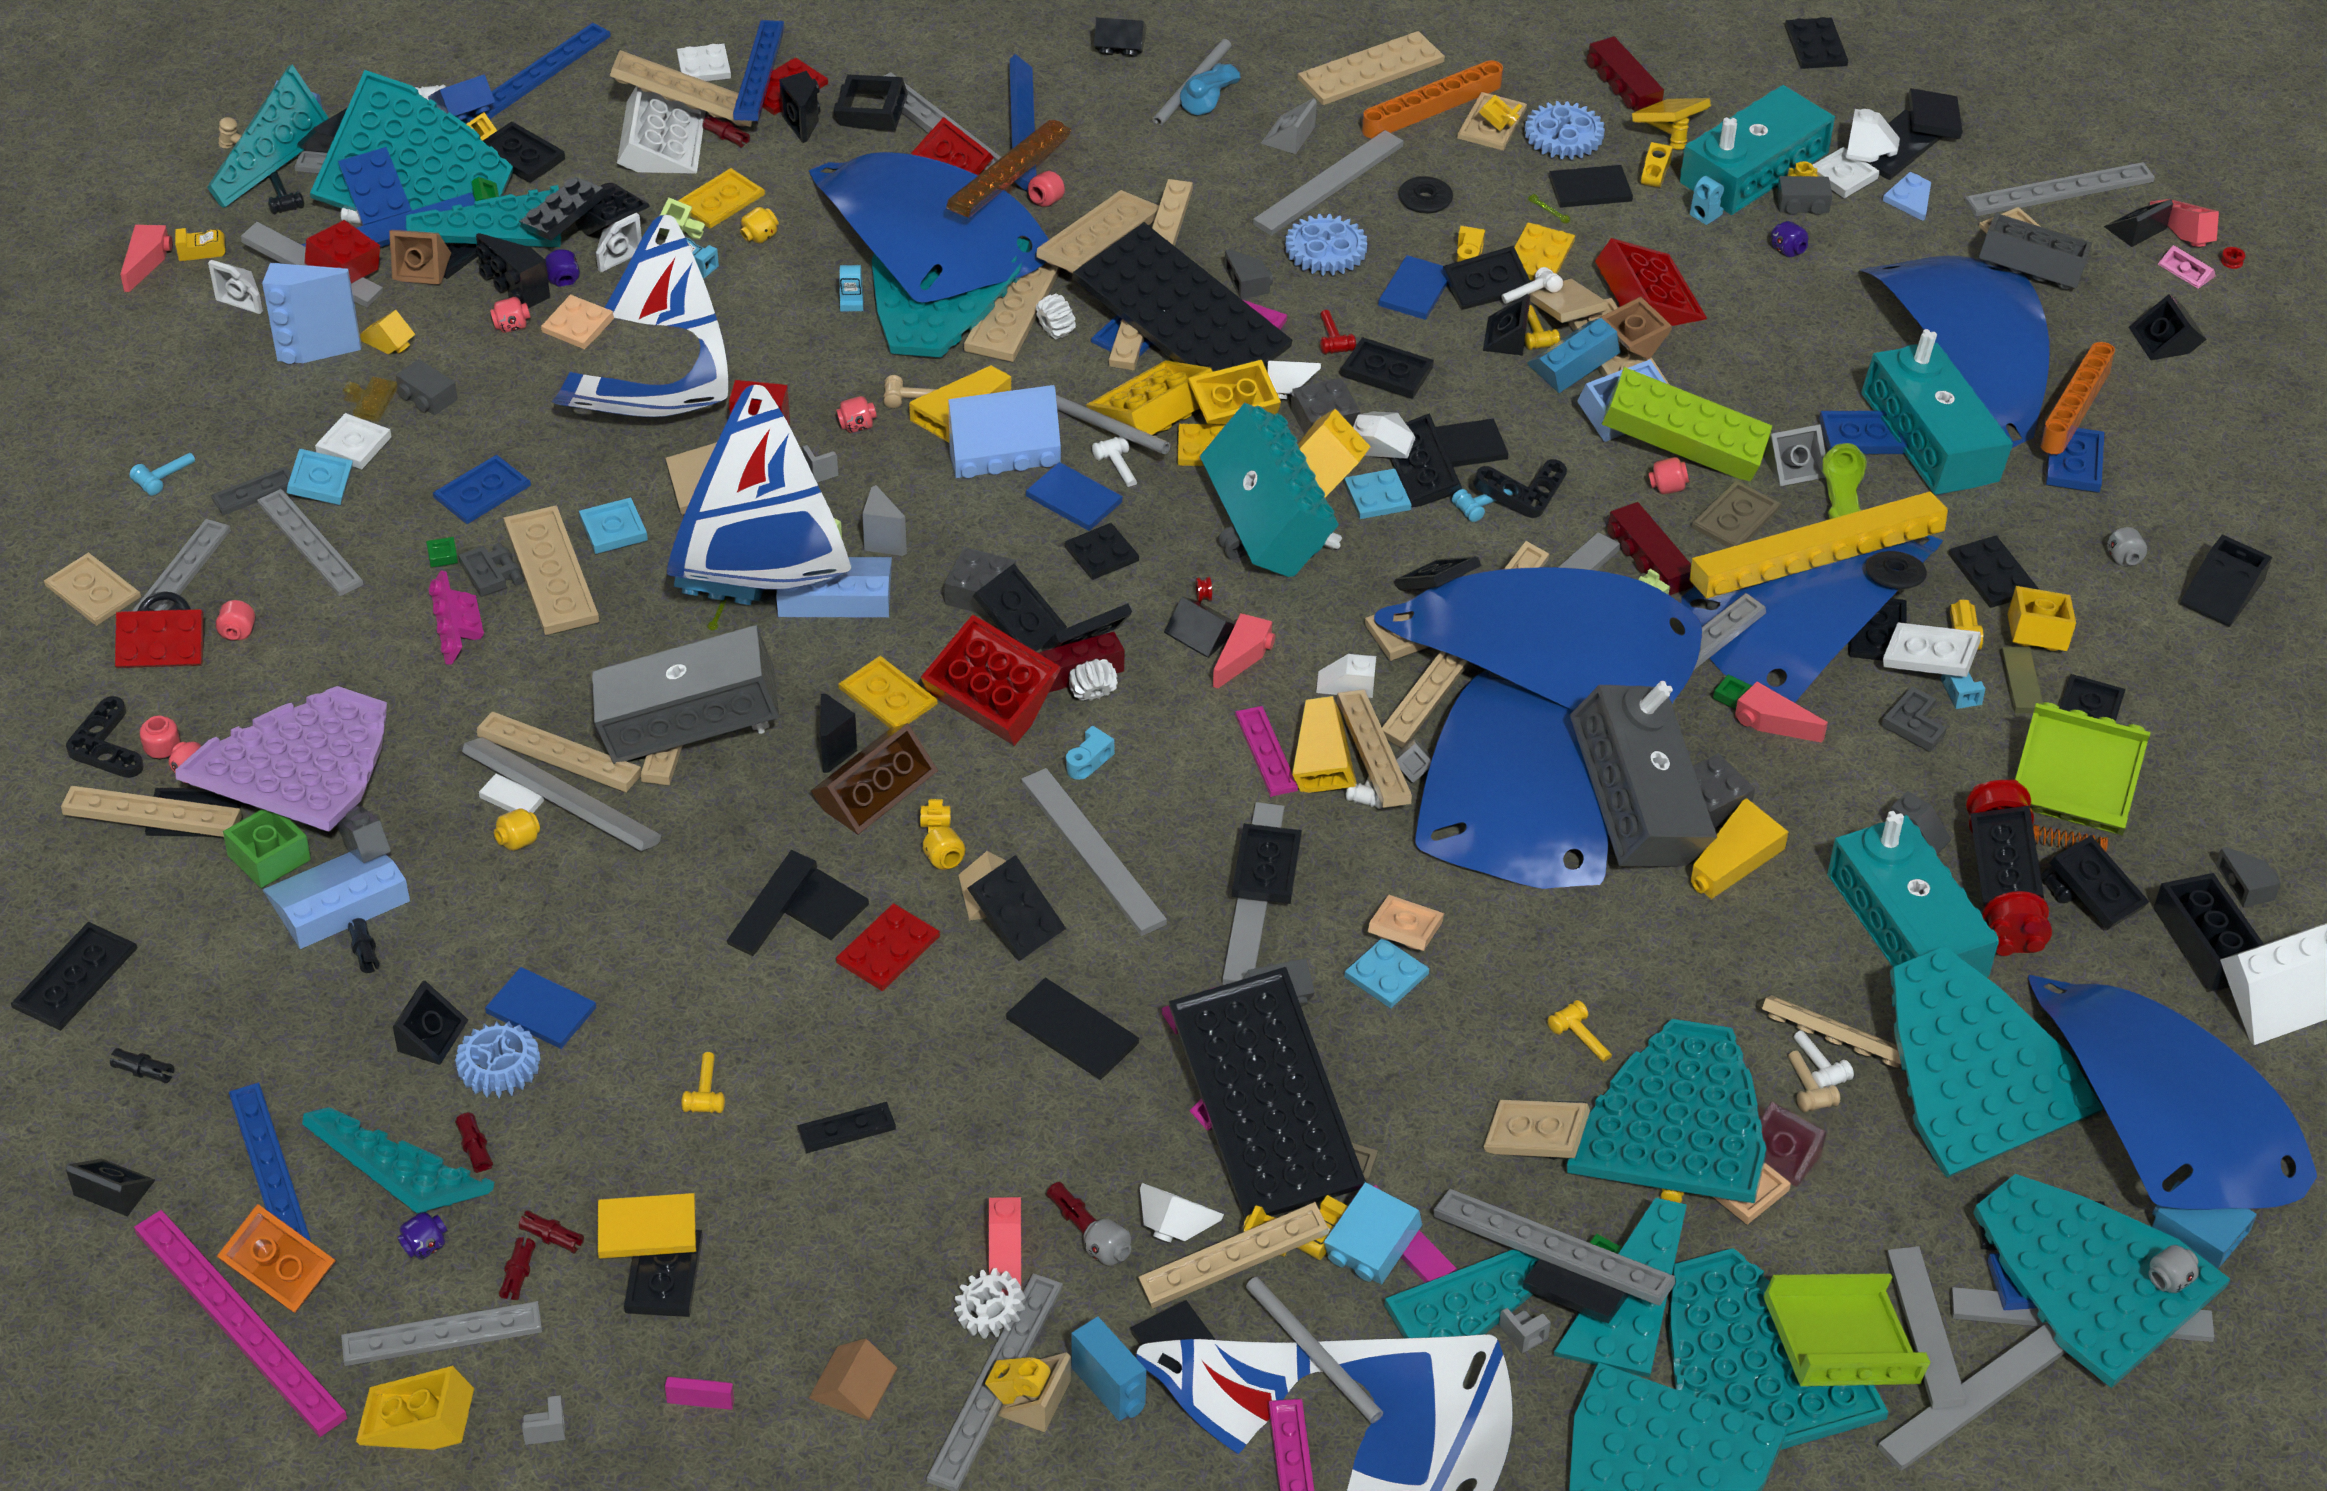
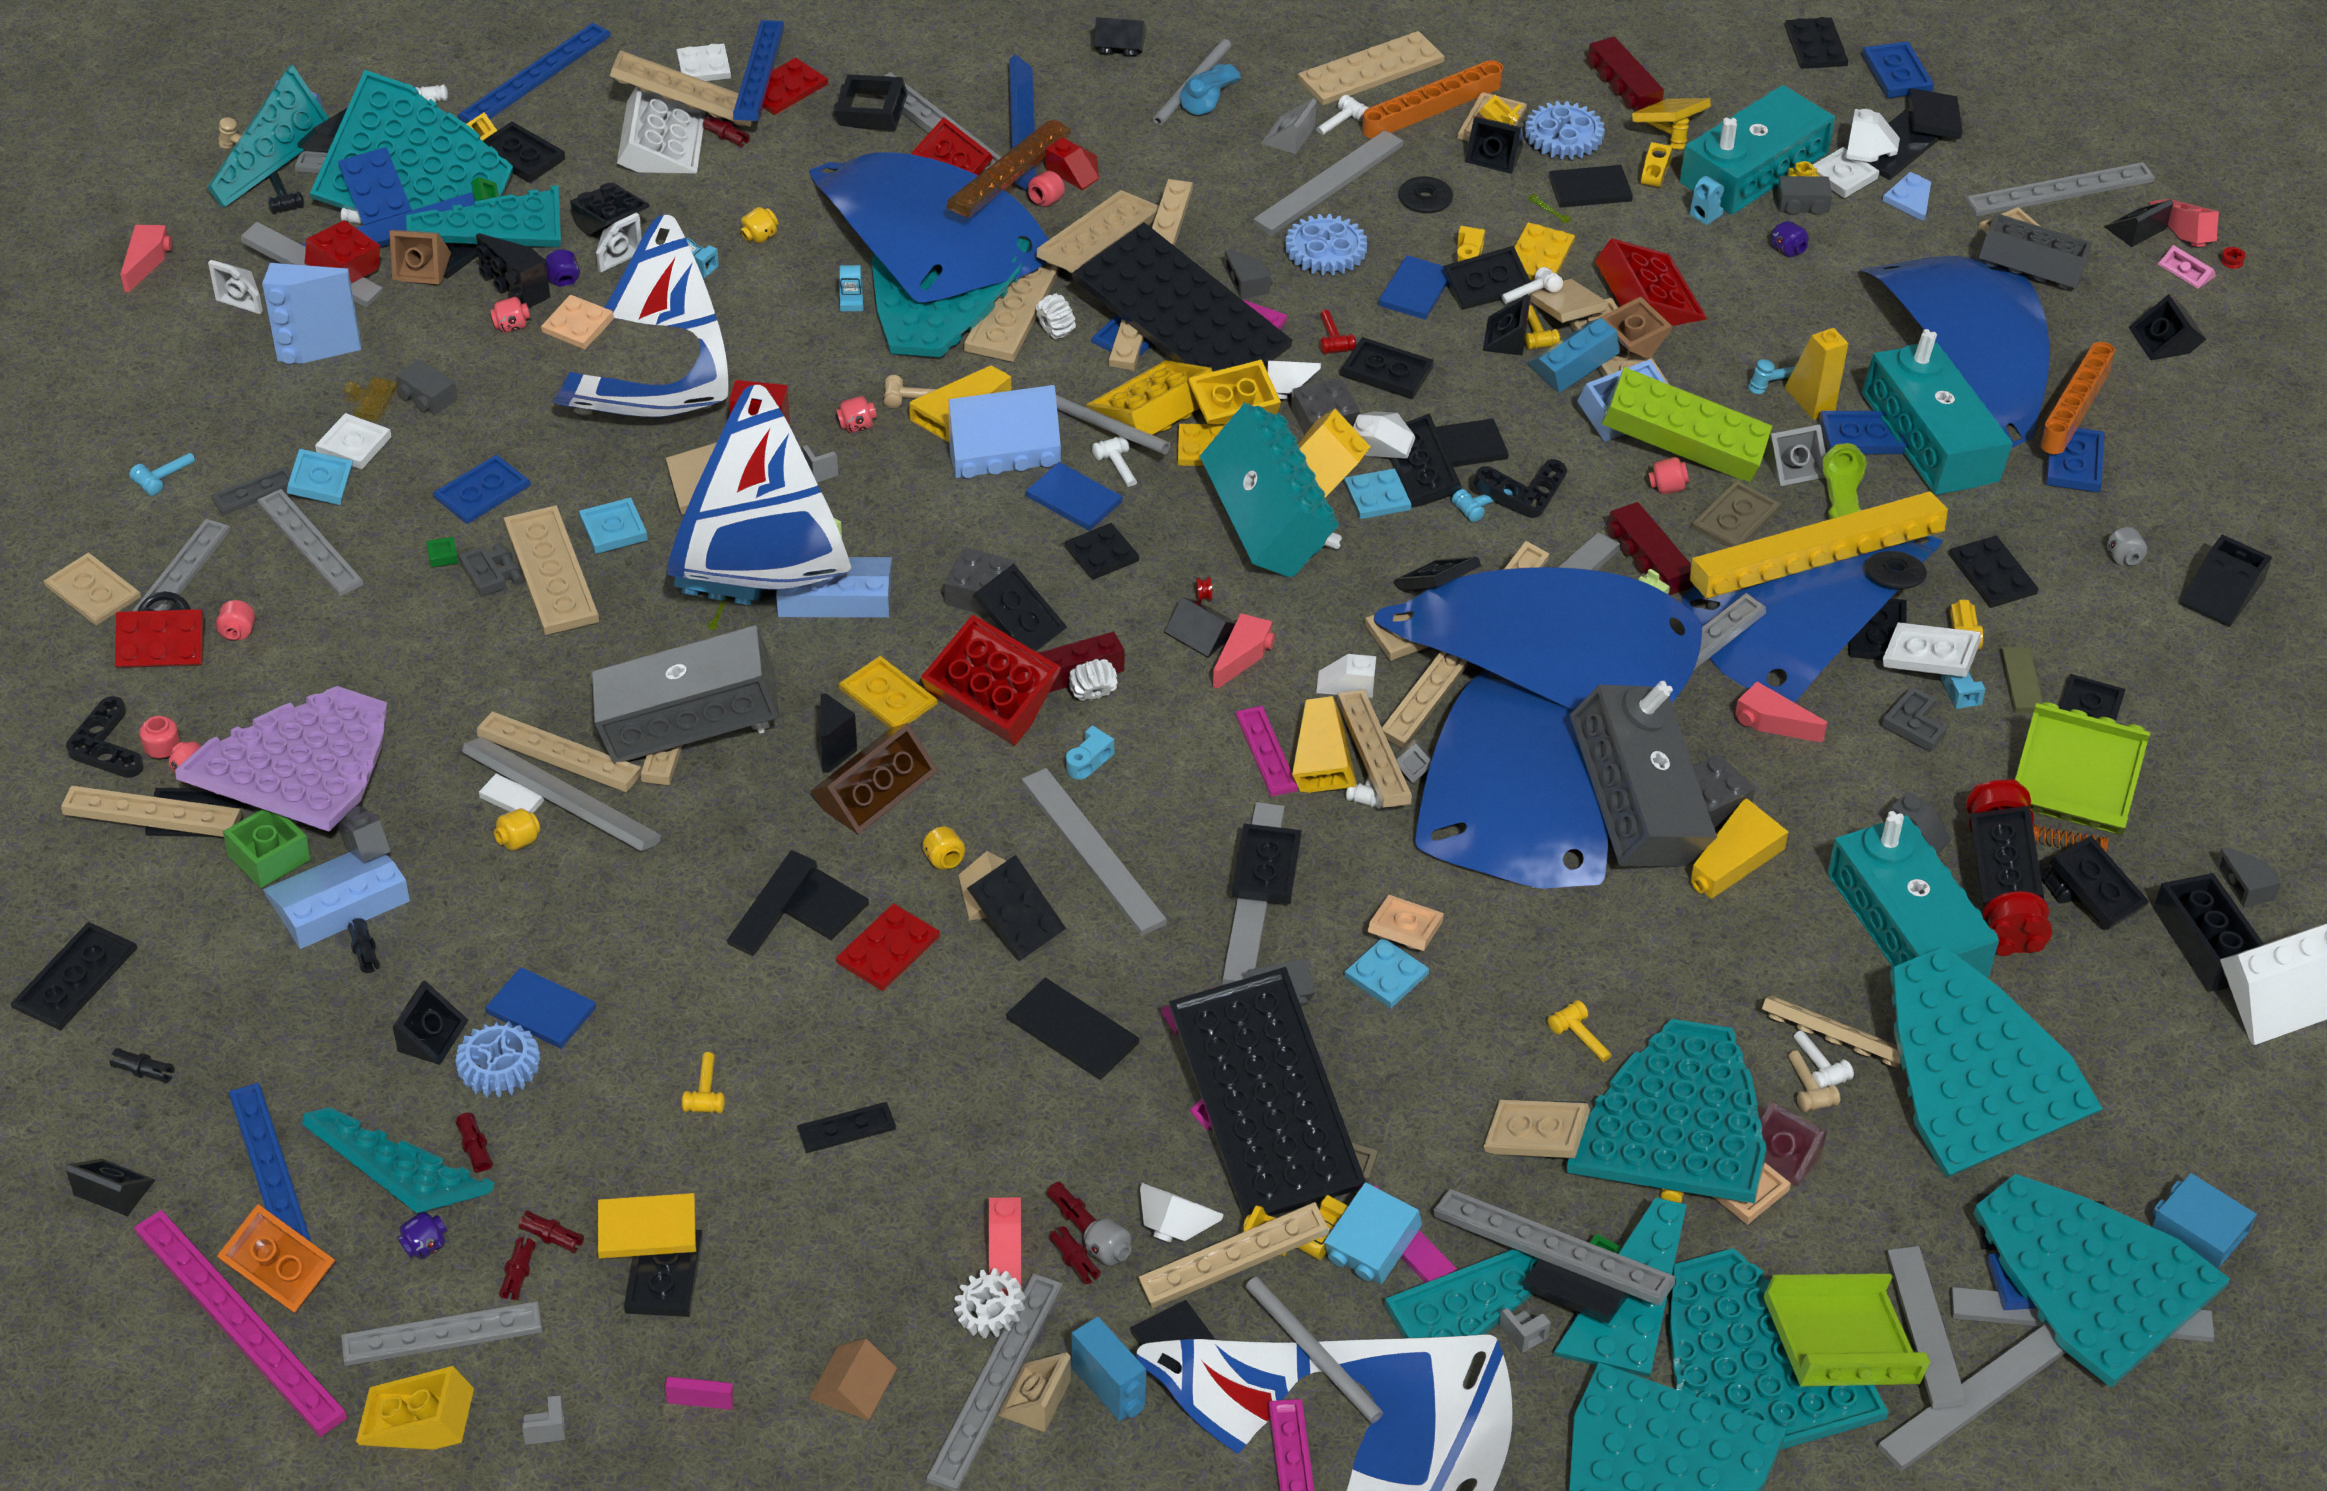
yellow leg [175,228,225,261] -> none
yellow slope [360,310,415,354] -> none
blue slope [428,74,495,120] -> none
dark pink bracket [429,570,484,665] -> none
black plate [519,176,607,241] -> none
yellowish green brick [658,197,705,240] -> none
yellow tile [678,168,765,229] -> none
black slope [779,71,821,143] -> none
light grey slope [863,485,907,556] -> none
yellow gear [920,799,951,833] -> none
yellow leg [985,1357,1051,1405] -> none
black tile [1041,603,1132,651] -> none
dark grey wheel [1219,526,1248,559] -> none
green plate [1713,674,1752,709] -> none
yellow brick [2007,586,2076,651] -> none
blue piece [2028,975,2317,1210] -> none
light grey head [2149,1245,2199,1293] -> none
none -> red slope [1046,137,1099,191]
none -> dark red pin [1050,1226,1101,1284]
none -> white piece [1316,95,1369,135]
none -> black slope [1465,116,1523,174]
none -> medium azure piece [1748,359,1795,394]
none -> yellow slope [1785,328,1849,420]
none -> blue plate [1862,41,1934,98]

